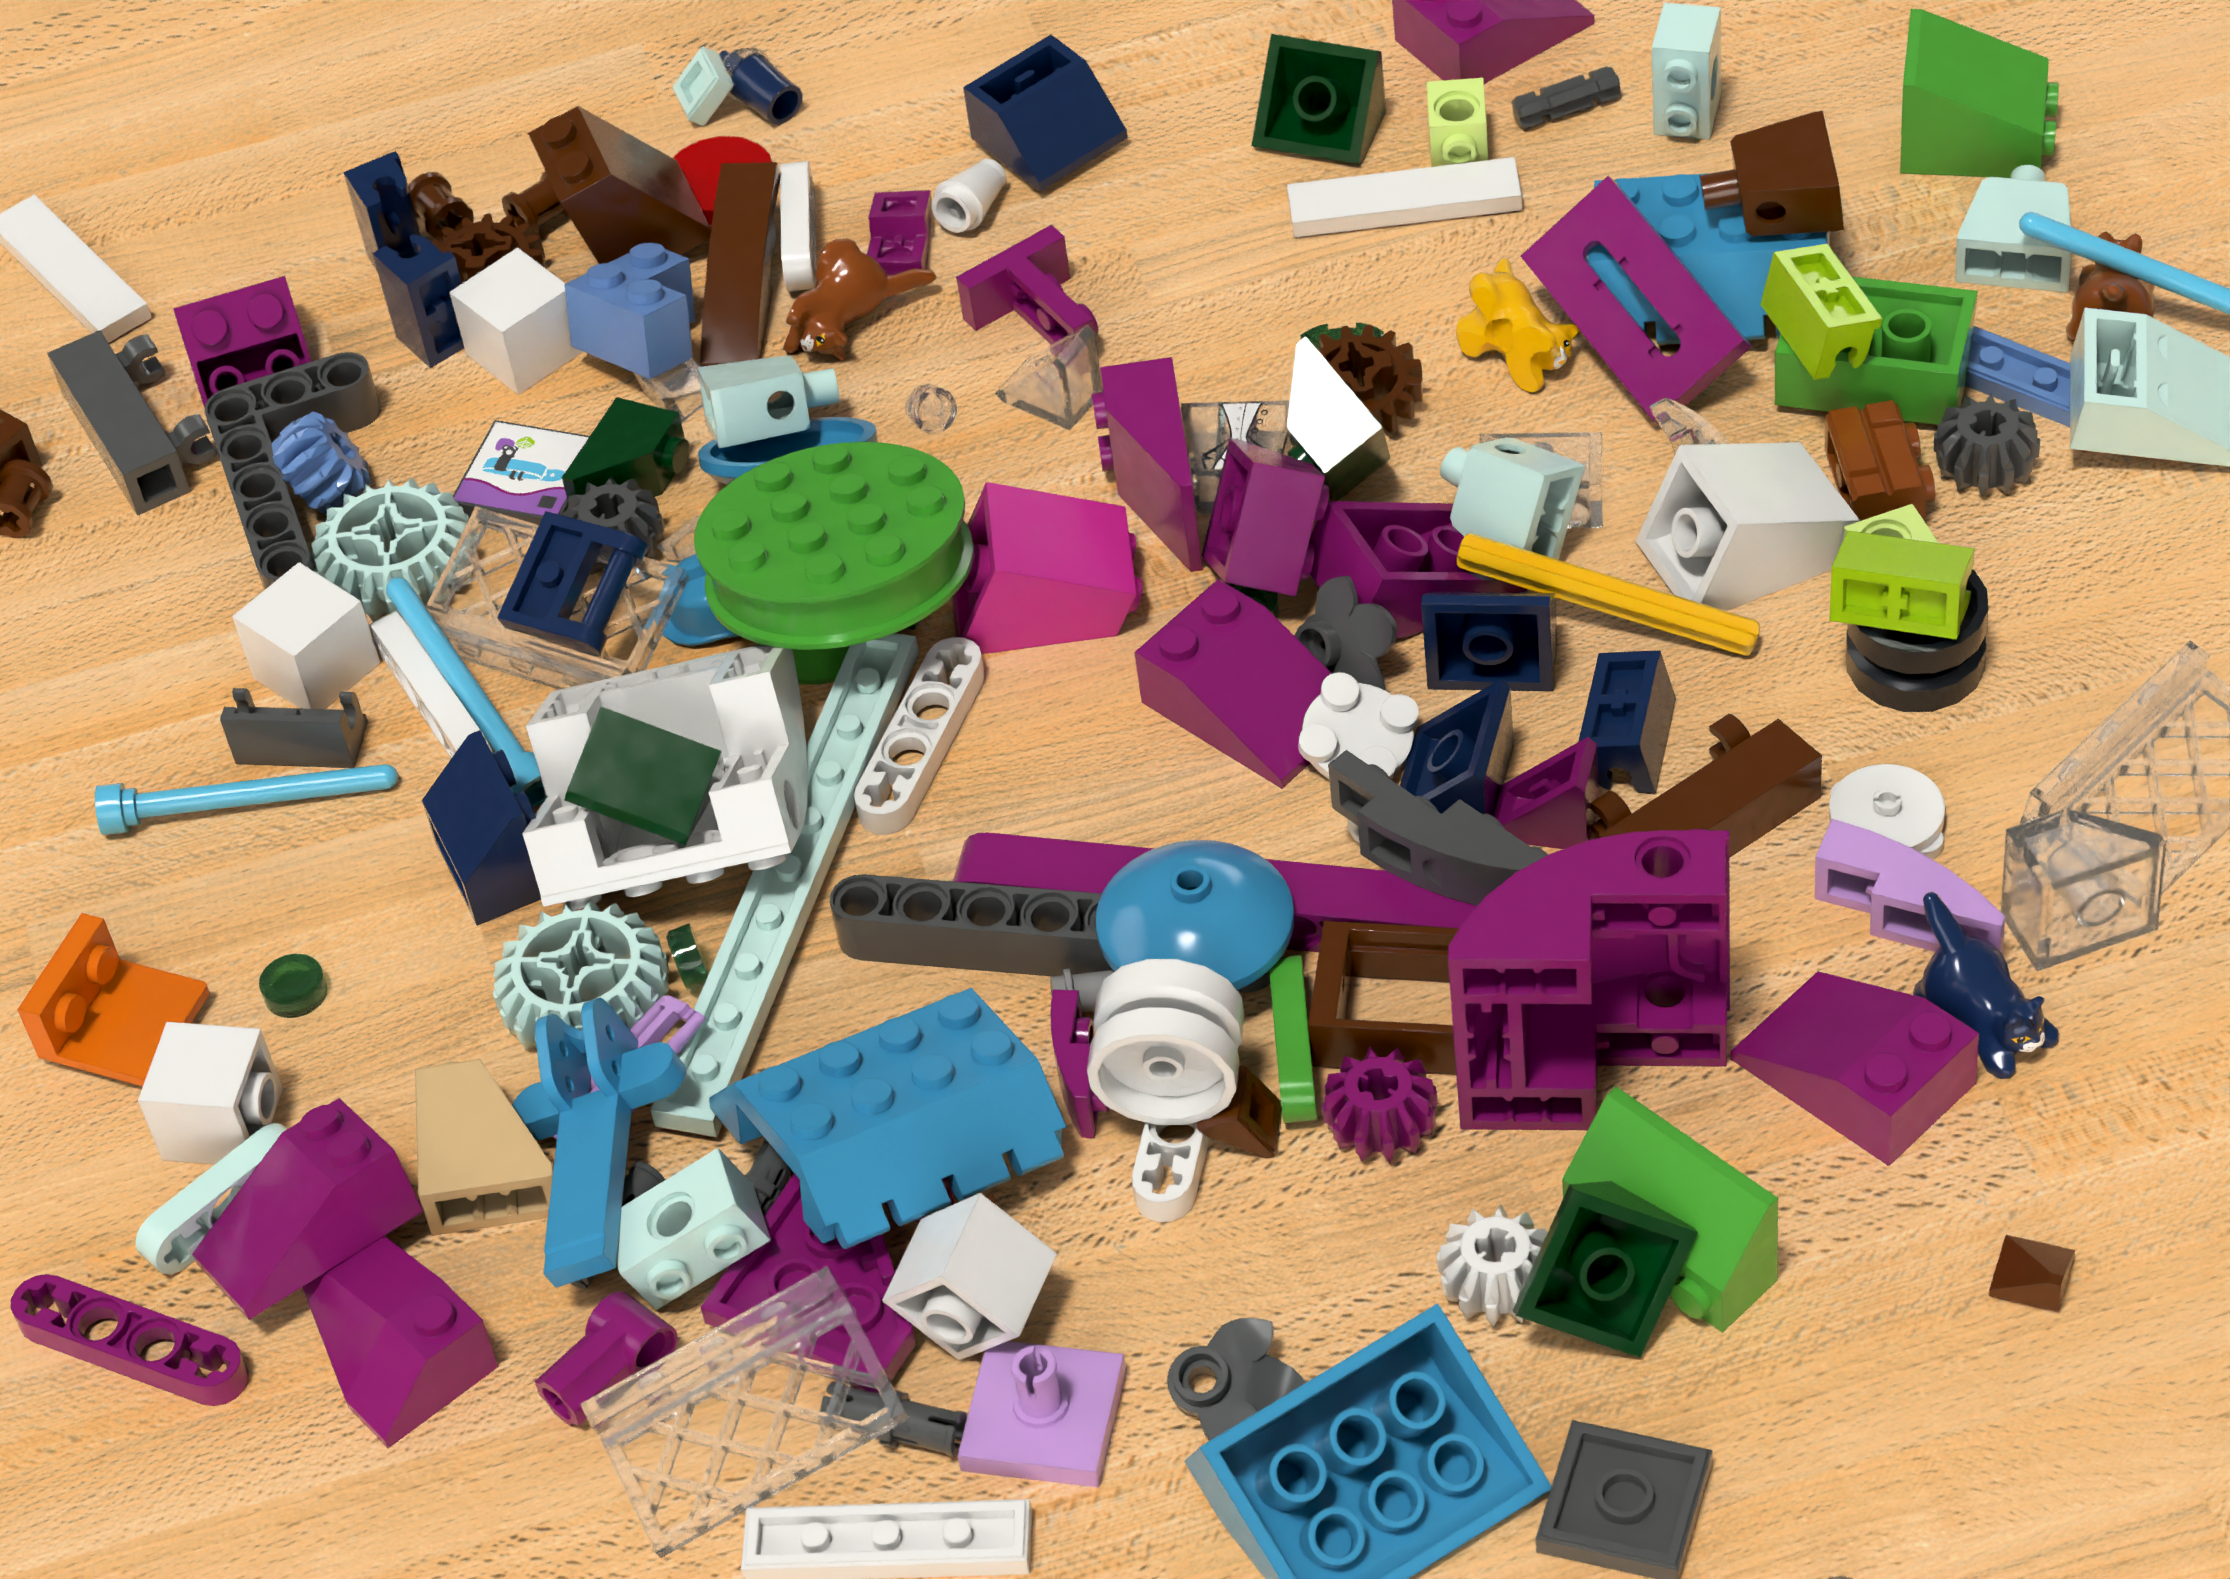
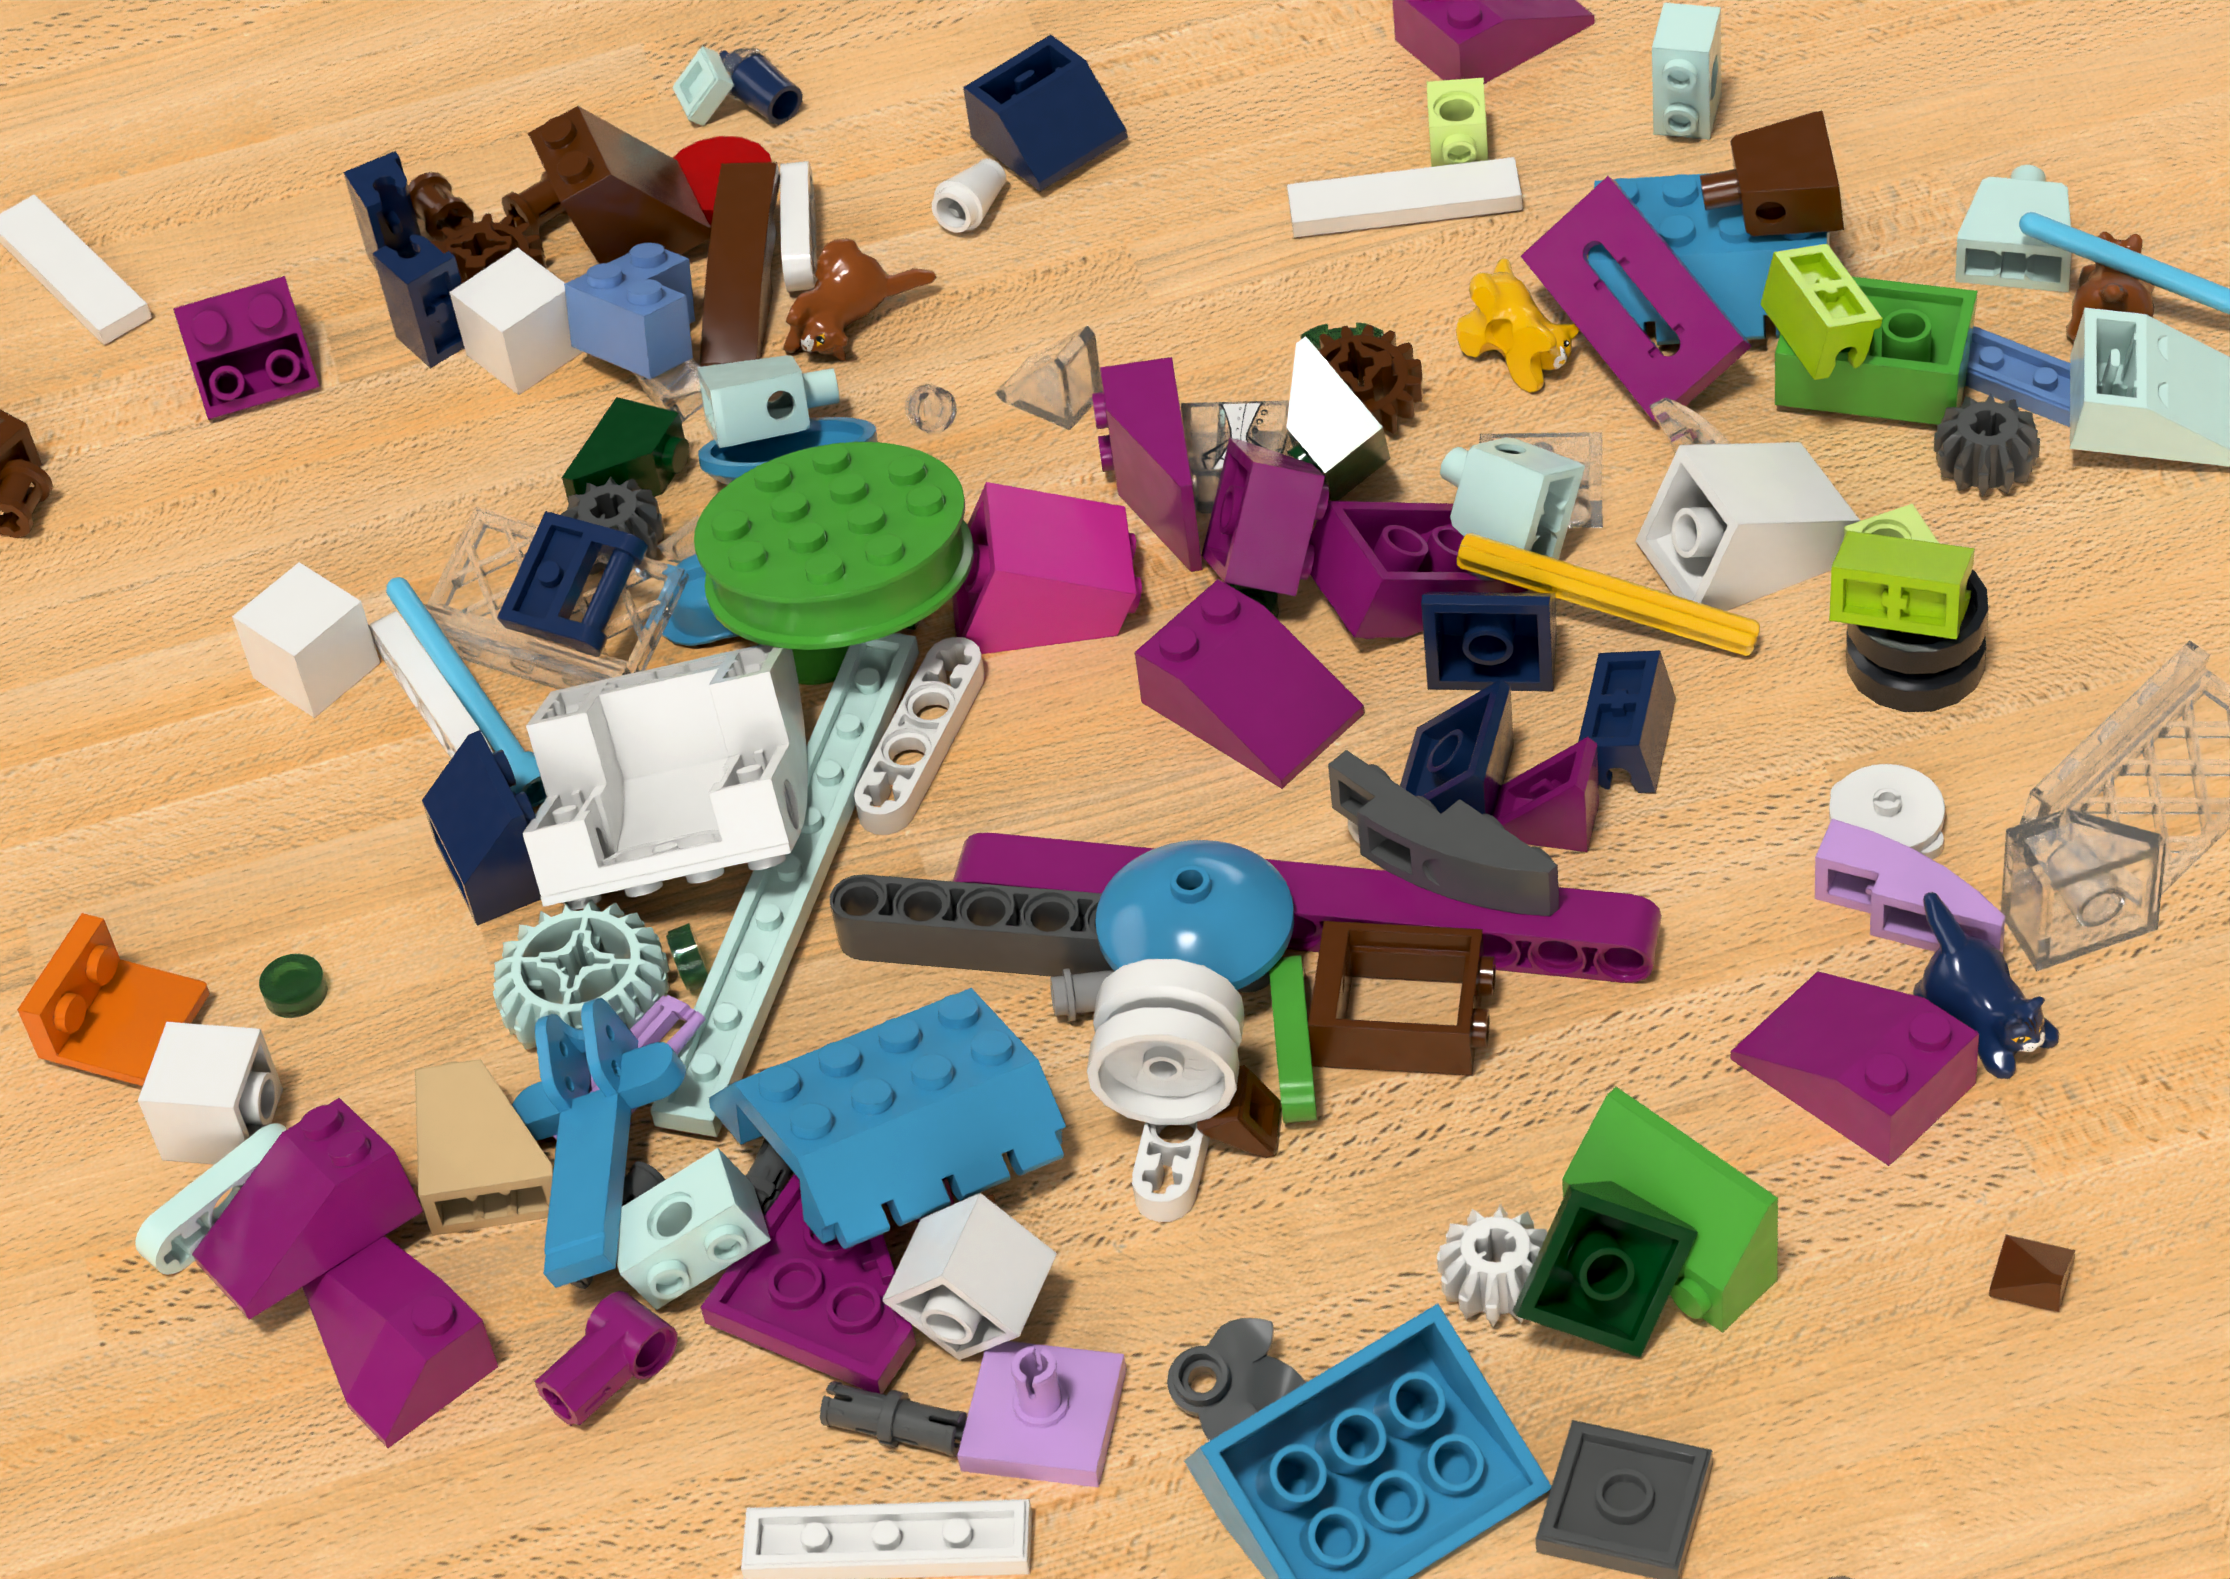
magenta beam [11,1274,249,1406] -> none
dark grey brick [47,330,217,516] -> none
medium azure piece [95,764,398,835] -> none
dark grey beam [205,352,381,590] -> none
dark grey hinge [220,688,368,768] -> none
medium blue gear [271,411,371,514] -> none
light aqua gear [311,478,475,622] -> none
tile [453,420,589,531] -> none
dark green slope [564,706,724,845] -> none
clear fence [580,1266,910,1558] -> none
magenta slope [867,190,932,275] -> none
magenta bracket [956,225,1099,372] -> none
magenta slope [1051,989,1110,1138] -> none
dark green slope [1251,34,1386,165] -> none
dark grey plate [1295,576,1397,690] -> none
white piece [1298,672,1419,780] -> none
magenta gear [1322,1047,1438,1163] -> none
magenta slope [1448,829,1730,1131] -> none
dark grey axle [1512,66,1621,129] -> none
reddish brown brick [1590,713,1822,857] -> none
dark orange brick [1825,400,1936,523] -> none
bright green slope [1900,9,2059,178] -> none

